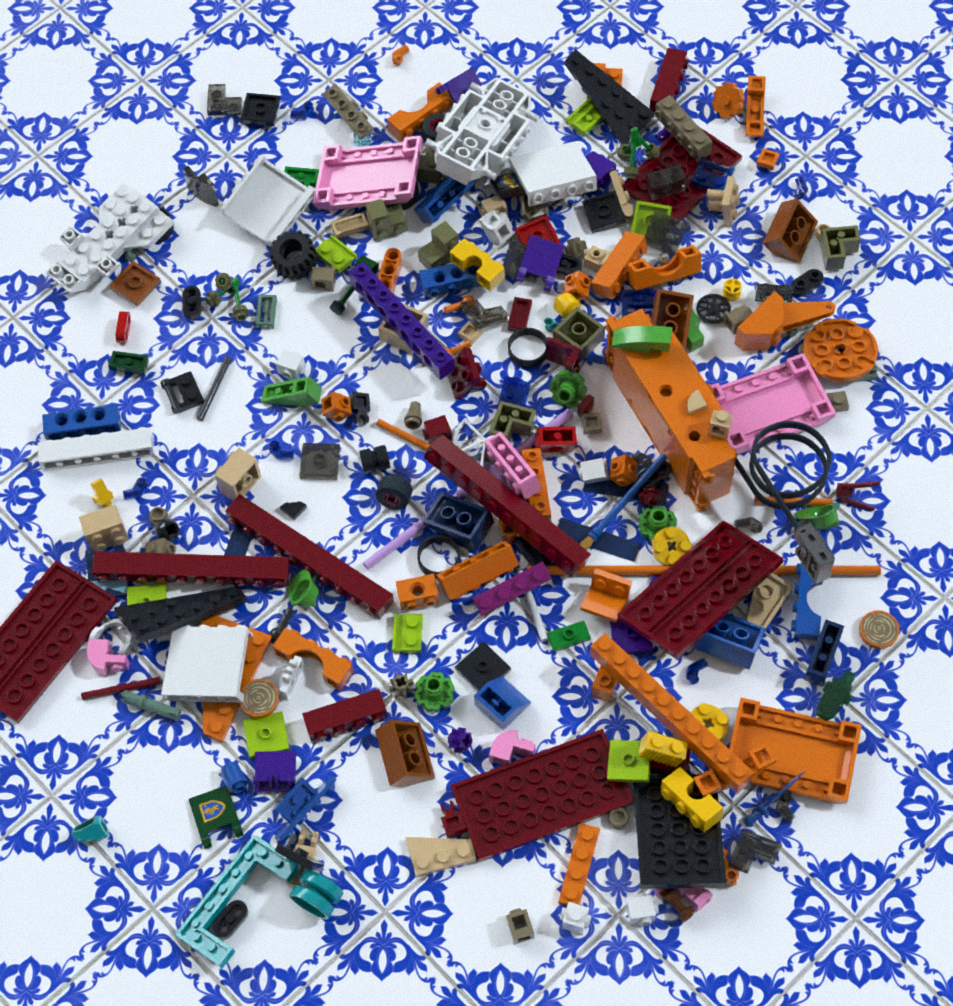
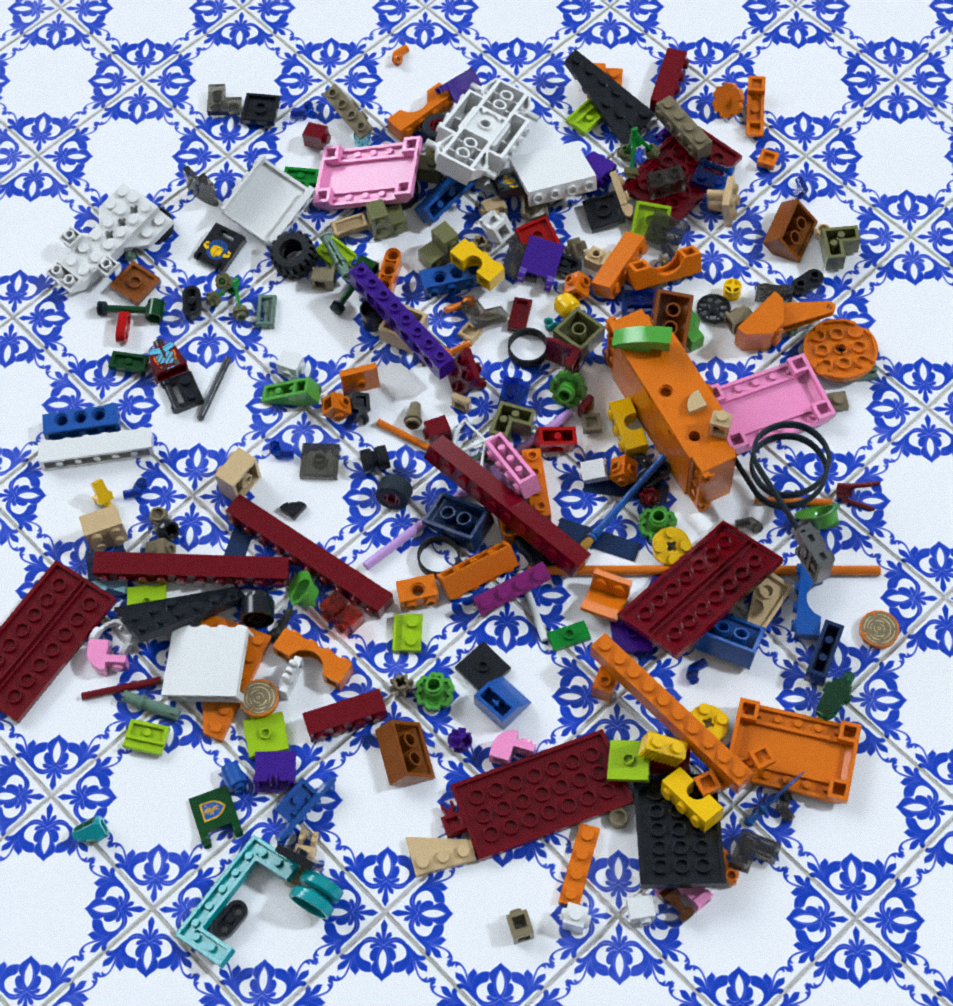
none -> dark green piece [96,298,166,323]
none -> lime plate [122,719,171,756]
none -> torso [148,339,189,384]
none -> black container [193,222,247,273]
none -> black piece [240,590,275,628]
none -> dark red brick [302,122,331,150]
none -> clear red piece [319,590,365,638]
none -> sand green pin [320,233,350,281]
none -> orange plate [339,363,380,396]
none -> black wheel [360,300,383,332]
none -> tan tile [451,392,472,413]
none -> dark tan gear [470,235,491,252]
none -> yellow arch [606,397,648,457]

